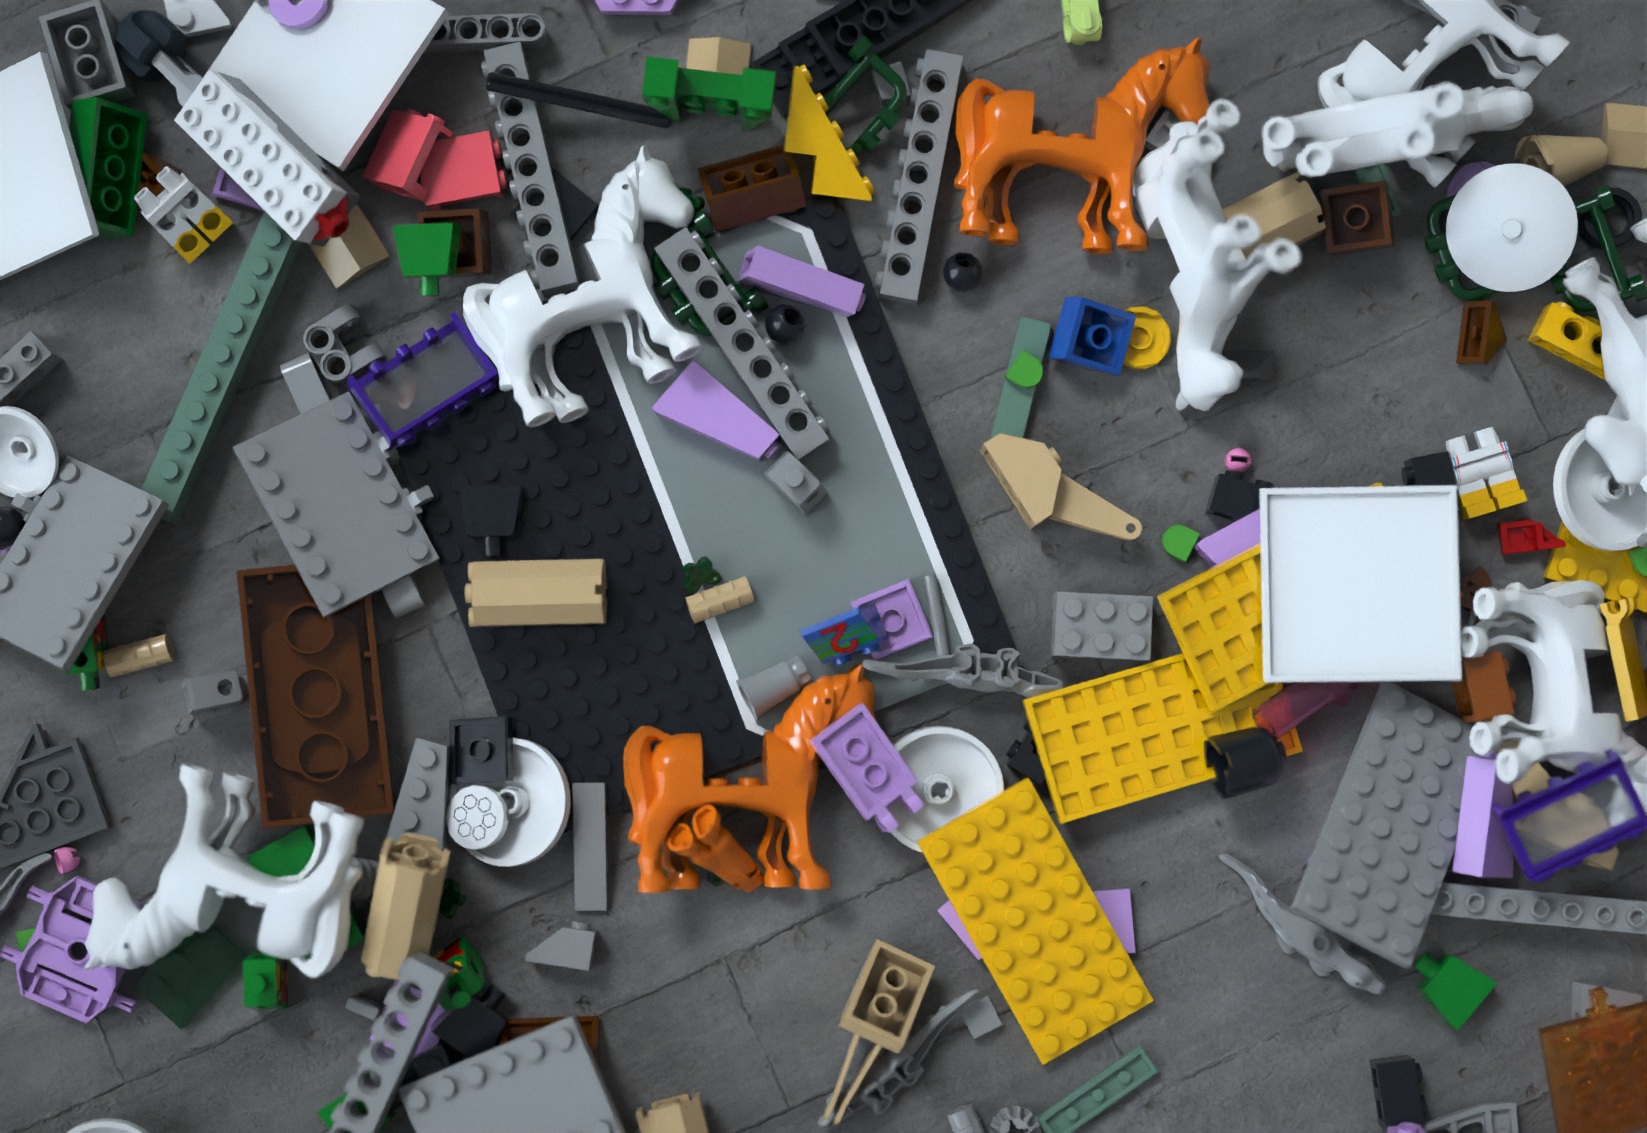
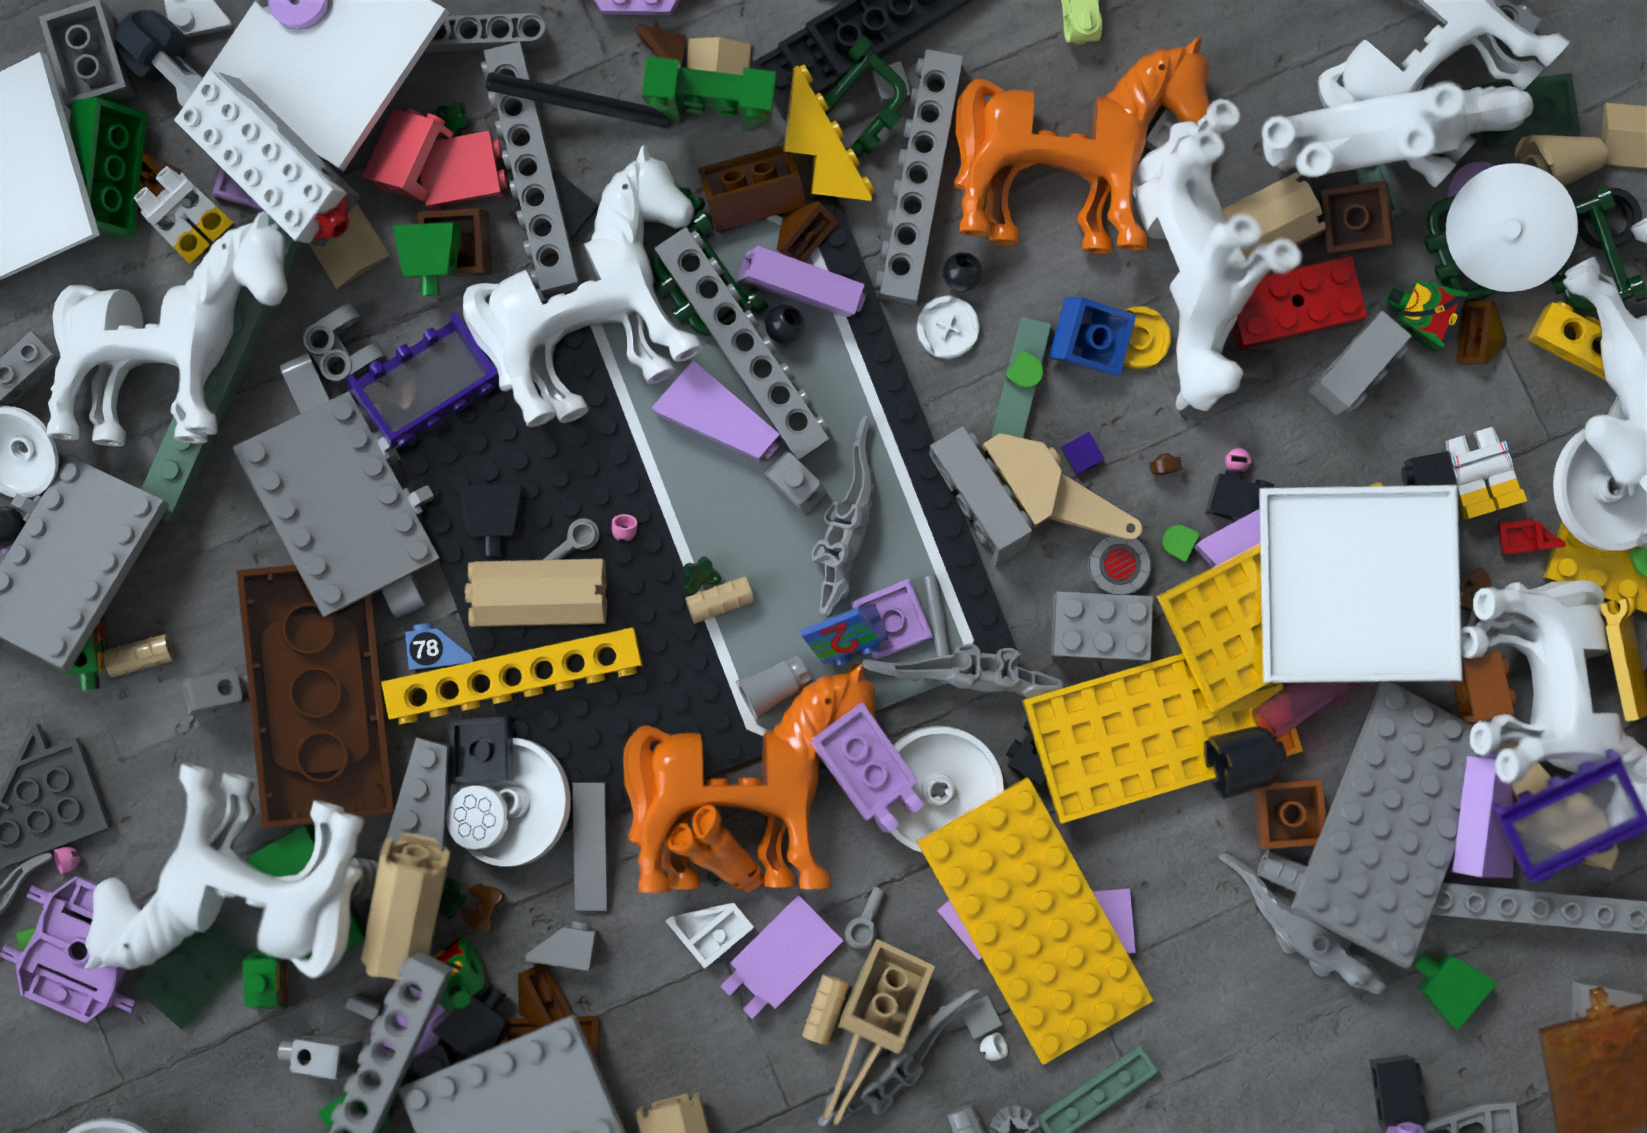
none -> white animal [47,212,287,447]
none -> light grey torso [278,1035,361,1079]
none -> yellow brick [381,627,643,725]
none -> medium blue slope [405,623,477,671]
none -> dark green piece [436,102,471,139]
none -> reddish brown piece [460,883,505,932]
none -> reddish brown slope [518,964,573,1028]
none -> light grey plate [543,518,600,560]
none -> bright pink hinge [612,514,637,542]
none -> reddish brown slope [635,24,686,68]
none -> white wing [666,902,754,969]
none -> lavender tile [721,894,843,1019]
none -> reddish brown slope [777,201,840,262]
none -> tan axle [802,974,849,1045]
none -> light grey animal [811,416,874,617]
none -> light grey plate [845,887,886,950]
none -> white tile [916,296,979,360]
none -> light grey wedge [929,426,1033,567]
none -> white hinge [980,1033,1008,1061]
none -> dark purple tile [1061,432,1104,475]
none -> tile [1088,536,1152,595]
none -> reddish brown tile [1149,453,1182,475]
none -> red brick [1232,256,1367,351]
none -> dark orange brick [1252,779,1326,849]
none -> light grey axle [1257,849,1307,893]
none -> light grey brick [1308,311,1412,416]
none -> torso [1384,280,1468,352]
none -> clear green plate [1477,73,1581,149]

